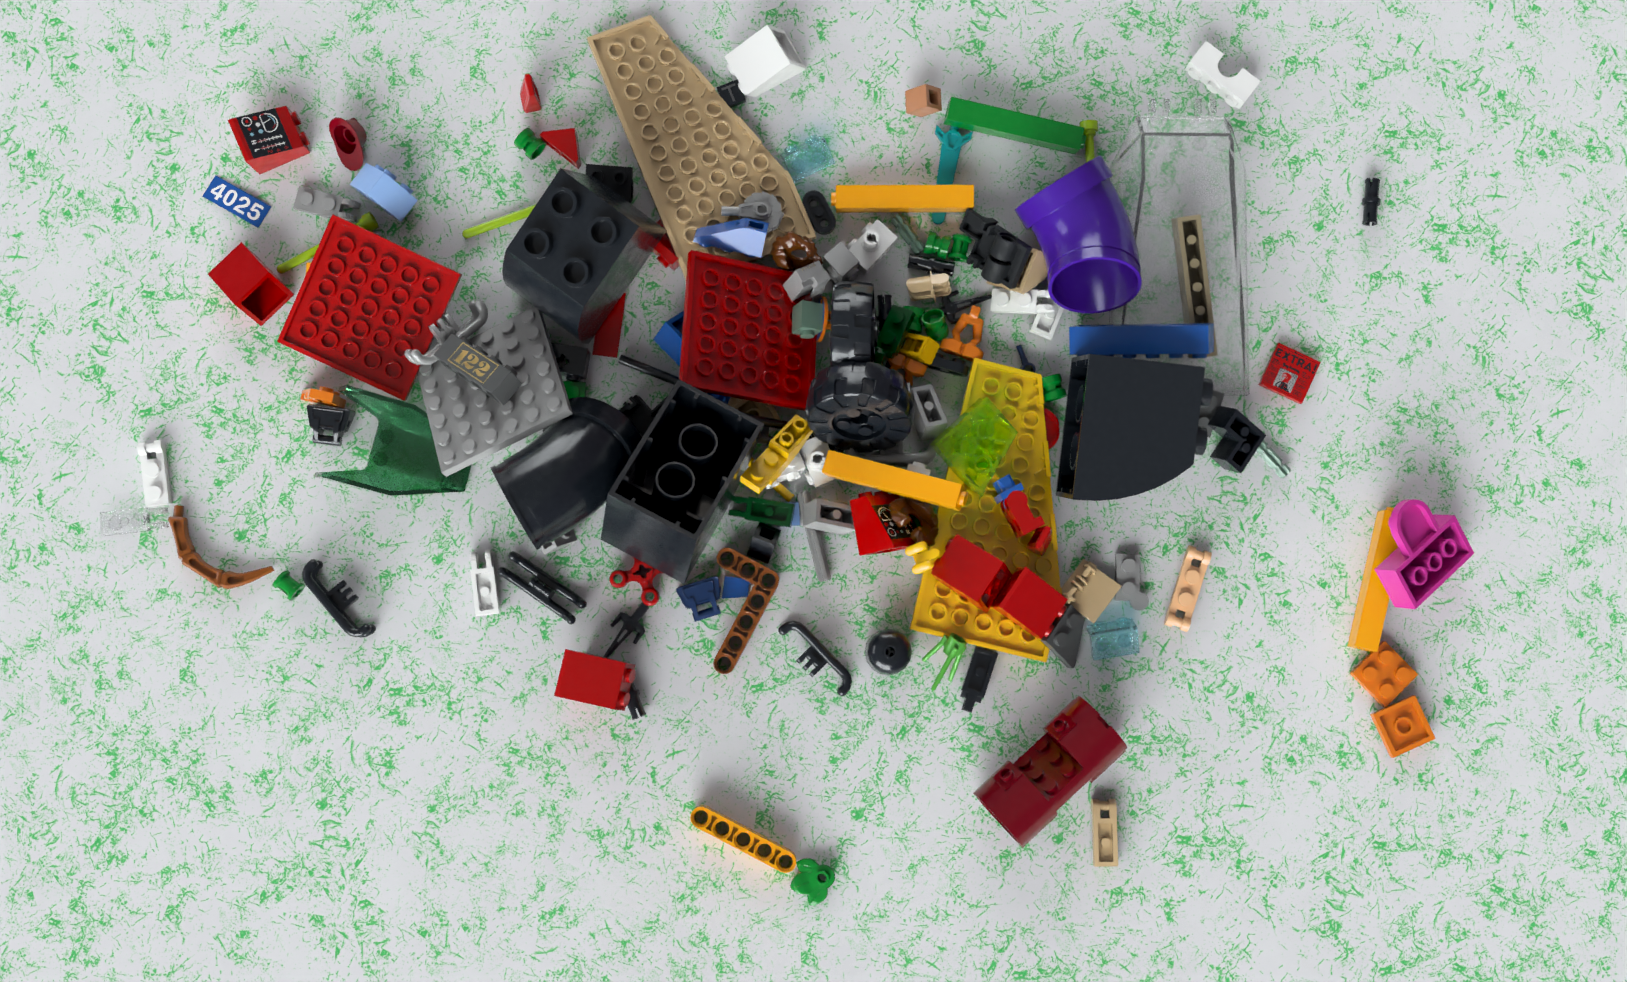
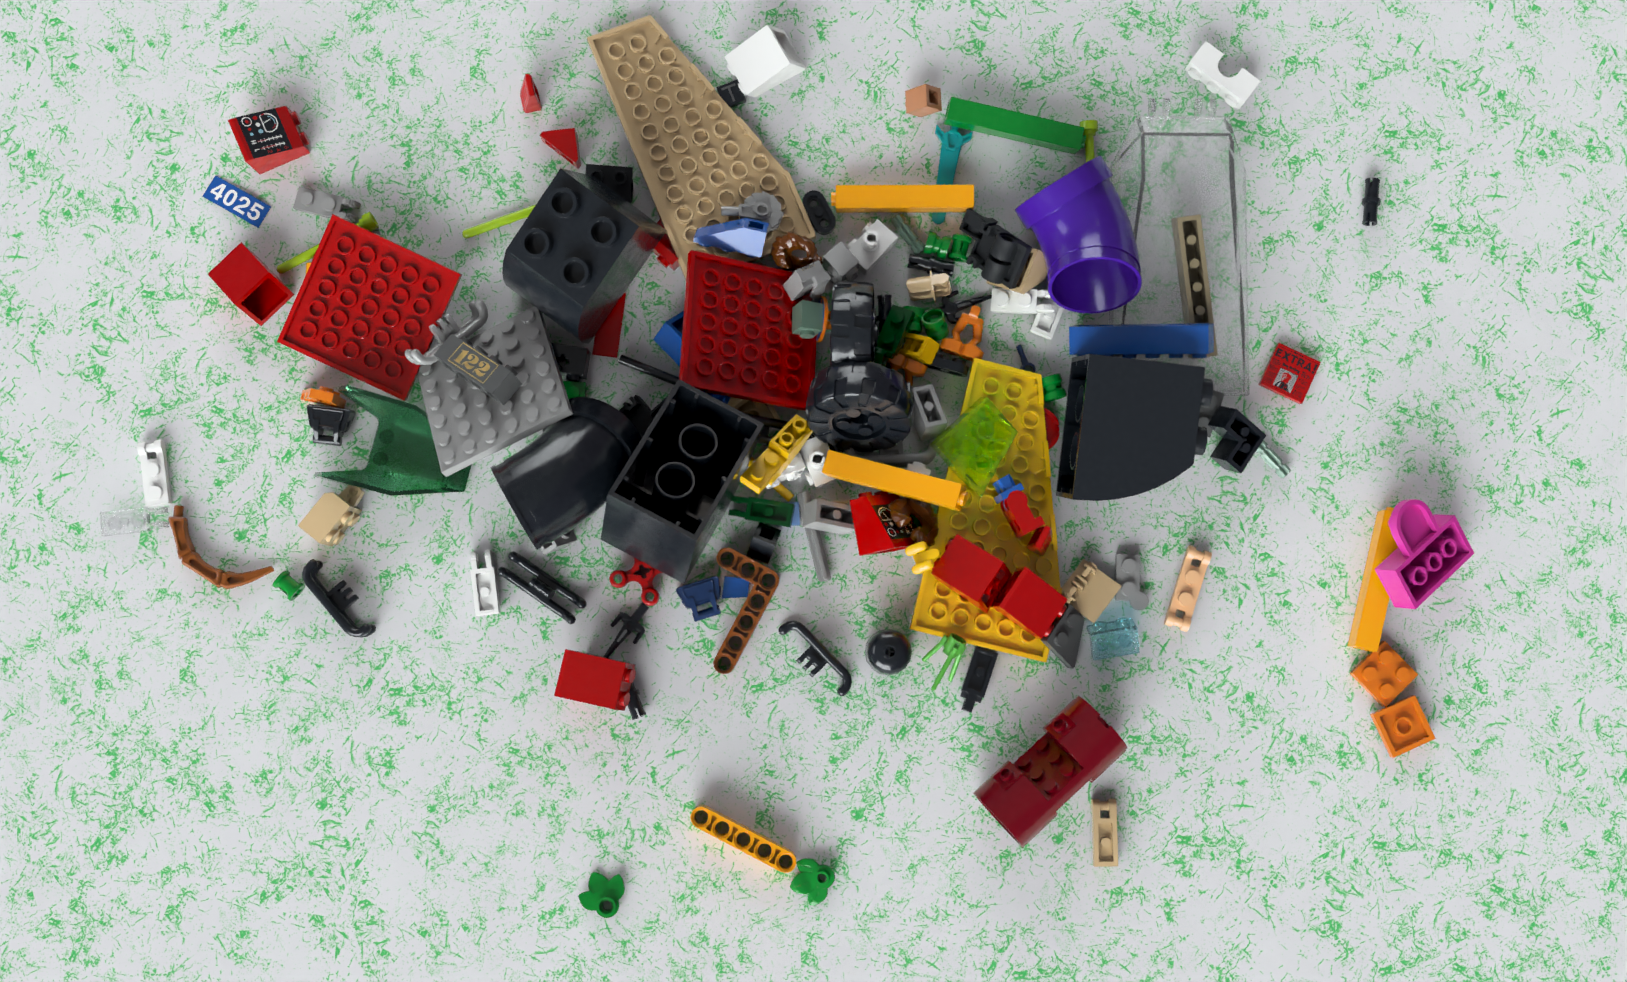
dark red piece [329,117,367,171] -> none
light blue brick [350,163,418,222] -> none
green wheel [514,128,546,160] -> none
clear light blue bracket [780,135,835,183] -> none
none -> tan hinge [298,483,365,547]
none -> green plate [578,872,625,918]

